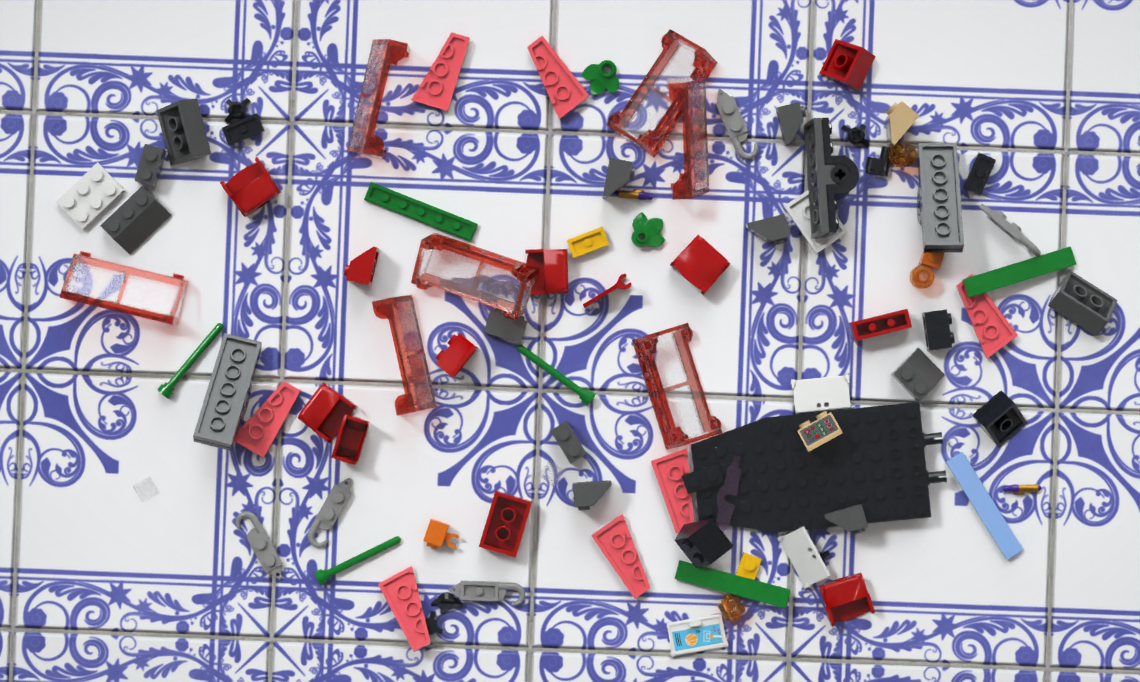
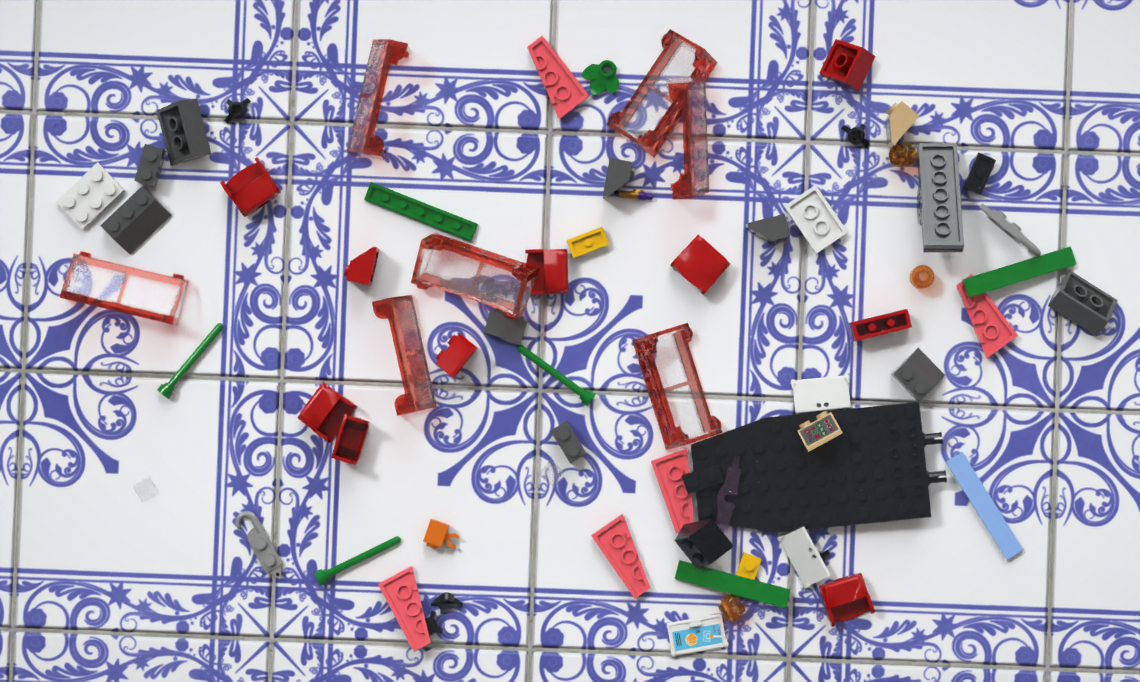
piece [193,333,262,451] -> none
black plate [222,113,265,146] -> none
coral wing [234,381,301,458] -> none
light grey plate [307,478,352,548] -> none
coral wing [411,32,470,112] -> none
light grey plate [448,580,525,606] -> none
red brick [479,490,532,558] -> none
dark grey slope [573,480,612,510] -> none
red flag [583,274,632,308] -> none
green plate [631,212,665,248] -> none
light grey plate [715,89,758,160] -> none
dark grey slope [776,102,806,146] -> none
piece [804,118,859,239] -> none
dark grey slope [824,504,868,534] -> none
black piece [865,146,893,177] -> none
orange brick [919,252,945,270] -> none
black brick [922,309,955,351] -> none
black slope [972,391,1027,448] -> none
piece [1003,484,1042,495] -> none

